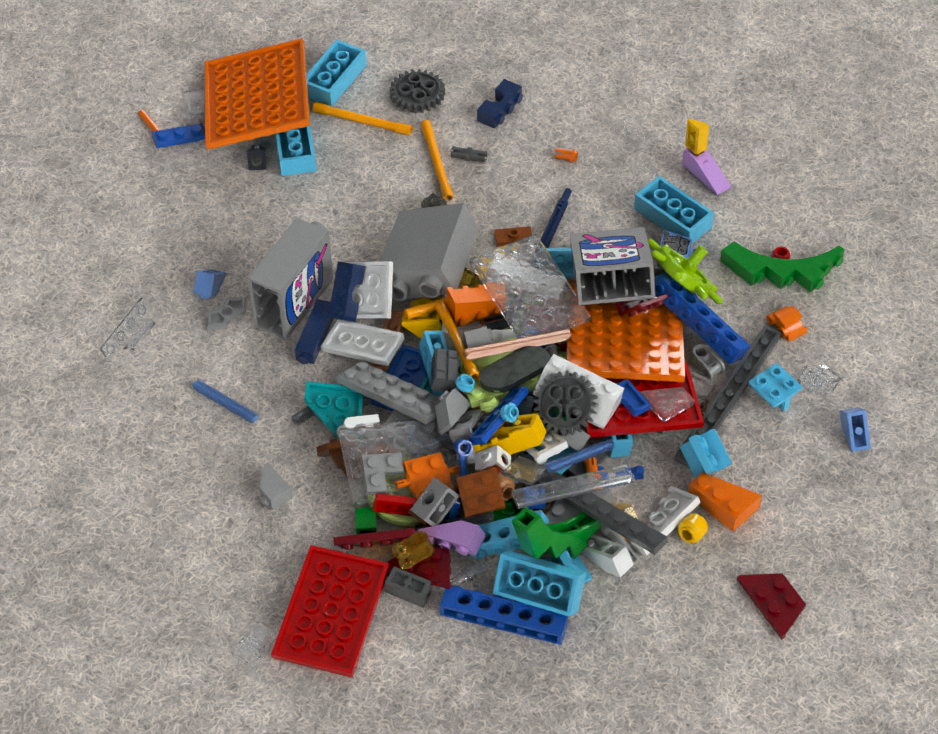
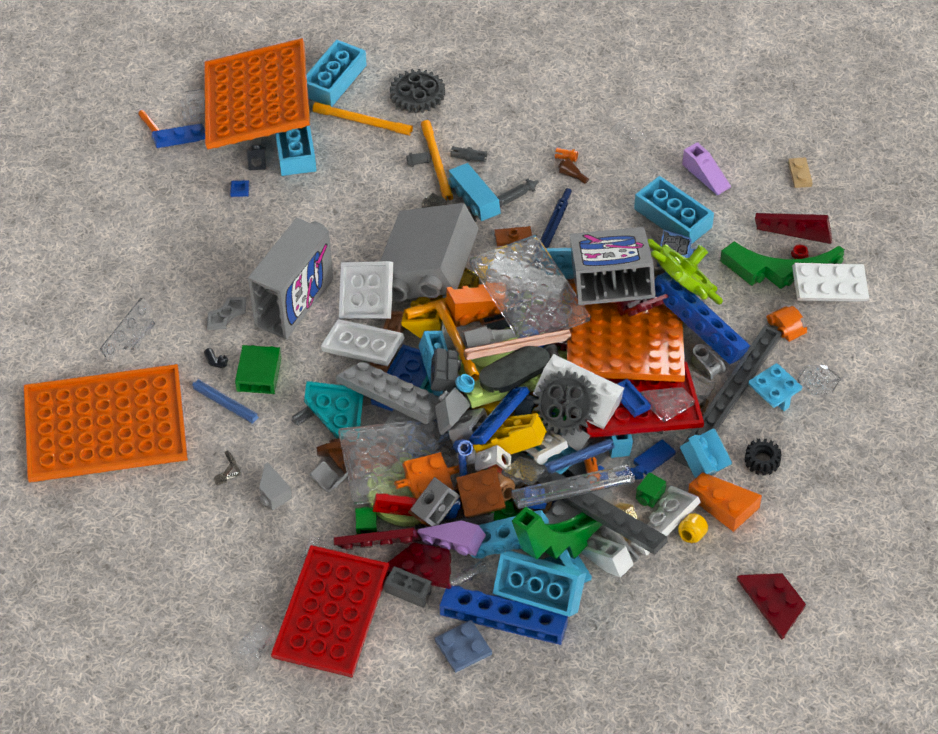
medium blue slope [193,269,227,299] -> none
dark blue brick [295,299,334,364] -> none
dark blue arch [328,261,365,322] -> none
white plate [336,414,379,438] -> none
light grey plate [361,453,404,495] -> none
clear yellow piece [392,531,434,569] -> none
dark blue arch [477,79,523,129] -> none
yellowish green plate [480,395,499,412] -> none
medium azure plate [500,403,519,423] -> none
yellow slope [685,118,709,155] -> none
red plate [772,246,790,259] -> none
medium blue slope [840,407,871,452] -> none
none -> orange plate [24,364,188,483]
none -> black arm [204,348,228,368]
none -> clear smoke piece [214,450,241,485]
none -> blue tile [230,180,249,197]
none -> green brick [235,345,282,394]
none -> light grey bracket [310,461,348,493]
none -> dark grey pin [406,152,429,167]
none -> sand blue plate [435,620,492,673]
none -> medium azure brick [448,163,501,221]
none -> dark grey wheel [468,178,539,222]
none -> reddish brown cone [558,158,589,184]
none -> blue tile [633,439,676,475]
none -> green brick [636,472,666,508]
none -> black tyre [744,439,782,476]
none -> dark red wing [755,213,832,244]
none -> tan plate [788,157,813,188]
none -> red plate [791,244,809,259]
none -> white plate [792,263,869,302]

